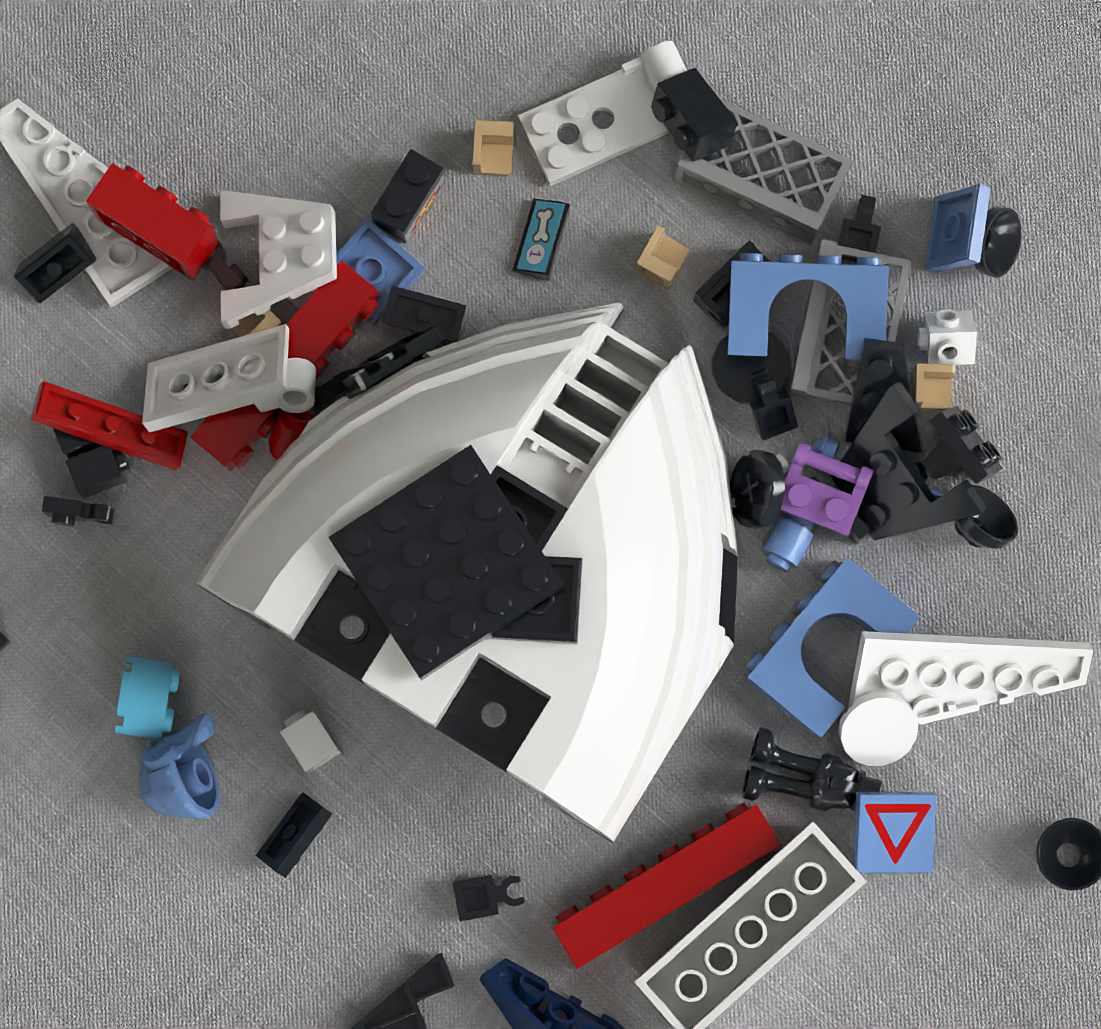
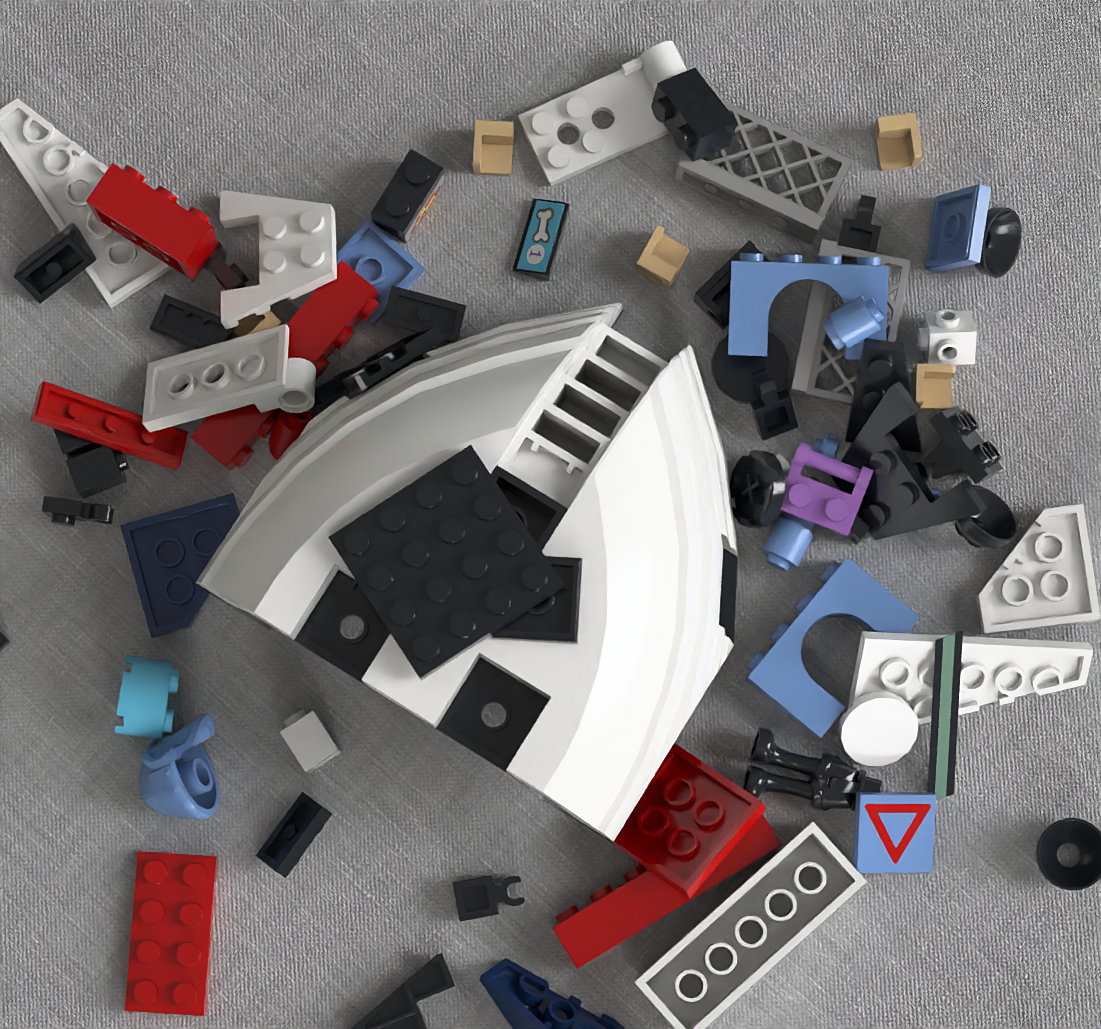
none -> dark blue plate [120,493,240,638]
none -> red plate [125,851,218,1016]
none -> black plate [149,294,236,350]
none -> red plate [607,743,766,898]
none -> medium blue brick [822,295,884,350]
none -> tan panel [874,112,922,171]
none -> sticker [927,630,963,800]
none -> white plate [977,504,1101,635]

